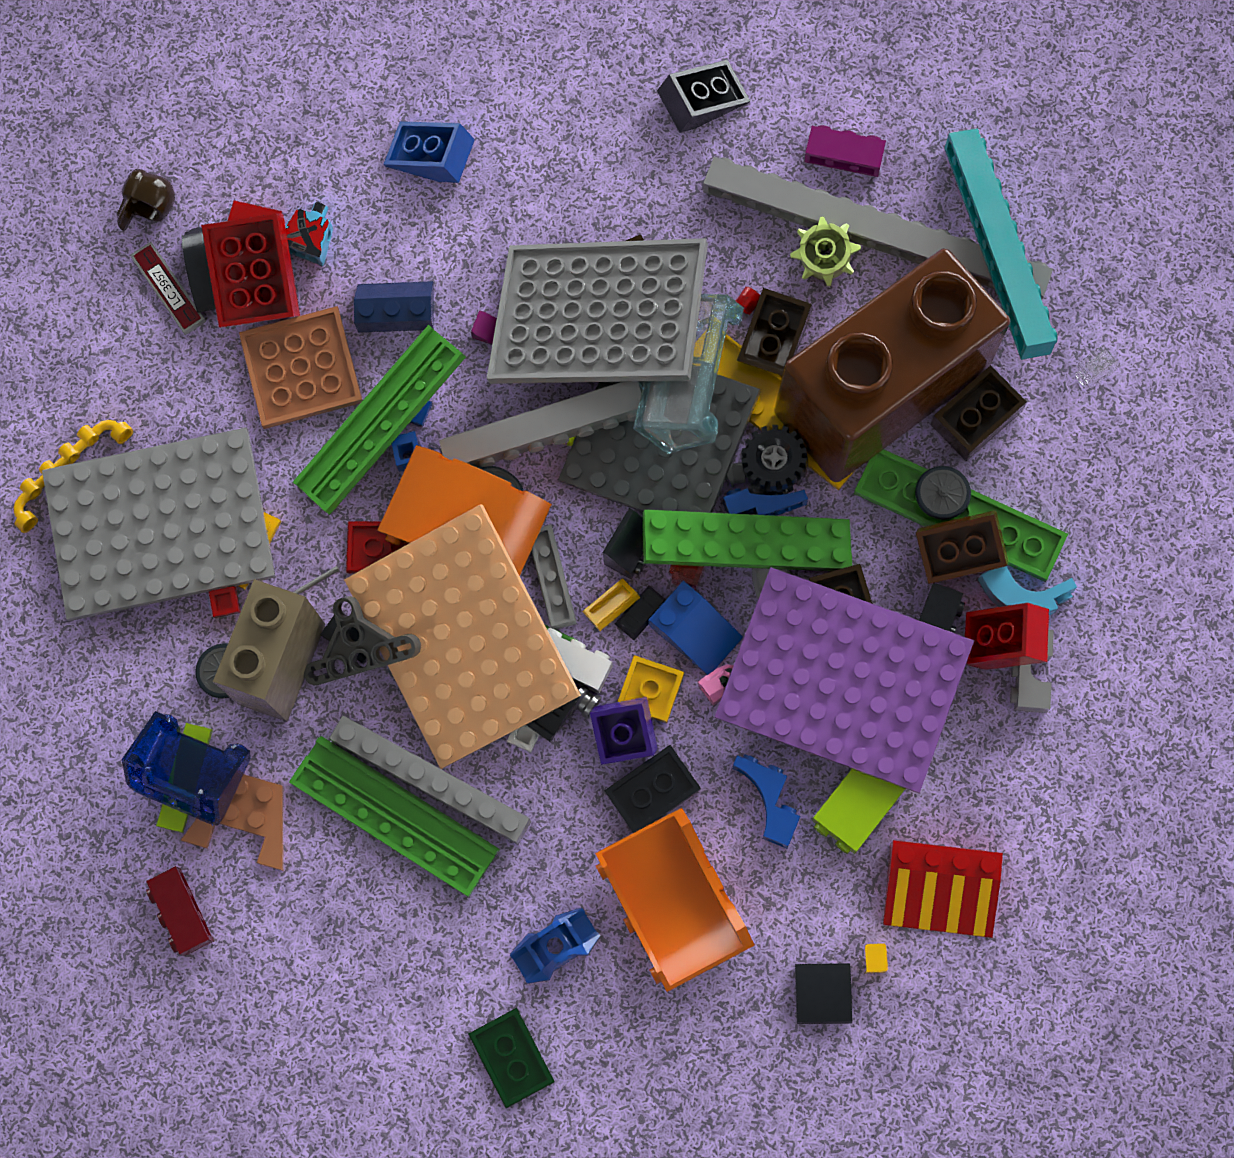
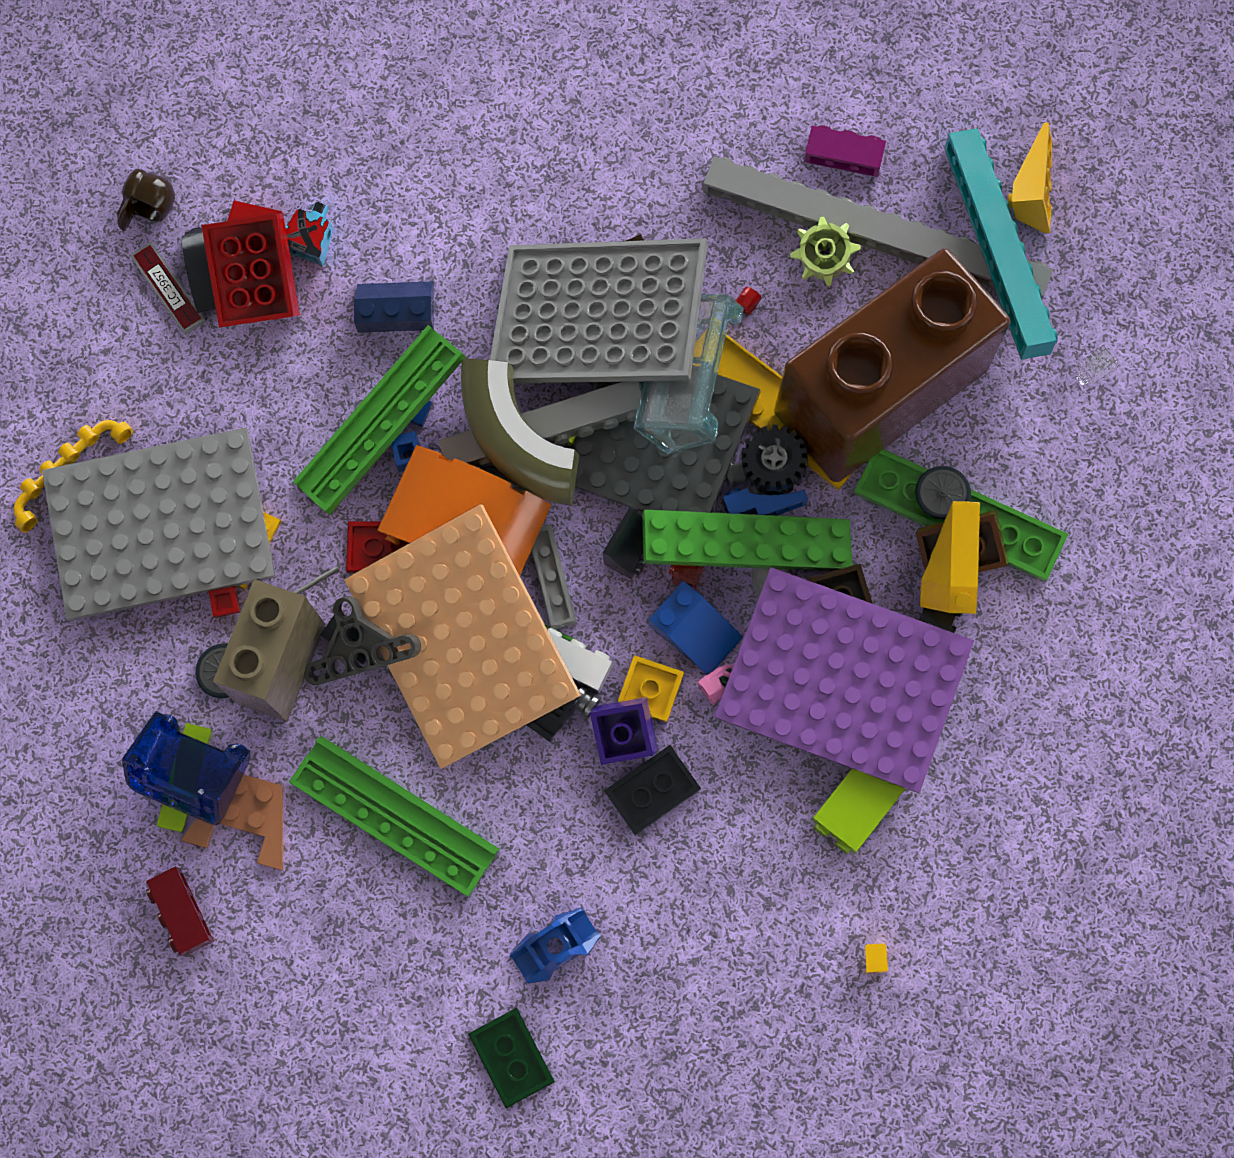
nougat plate [239,306,363,429] -> none
light grey brick [329,716,531,845] -> none
blue slope [383,121,475,183] -> none
magenta slope [471,310,497,345] -> none
white tile [507,725,539,753] -> none
yellow tile [582,578,640,631] -> none
orange panel [595,808,755,992] -> none
black tile [614,585,666,640] -> none
black slope [657,60,750,133] -> none
blue arch [732,754,801,849] -> none
dark brown slope [737,288,813,376] -> none
black slope [795,963,852,1024] -> none
red slope [883,840,1003,938] -> none
dark brown brick [930,365,1027,461] -> none
red brick [965,603,1049,670] -> none
medium azure arch [978,566,1077,615] -> none
light grey arch [1010,630,1054,713] -> none
none -> olive brick [461,359,580,506]
none -> yellow wedge [920,501,980,614]
none -> yellow wedge [1008,122,1052,234]

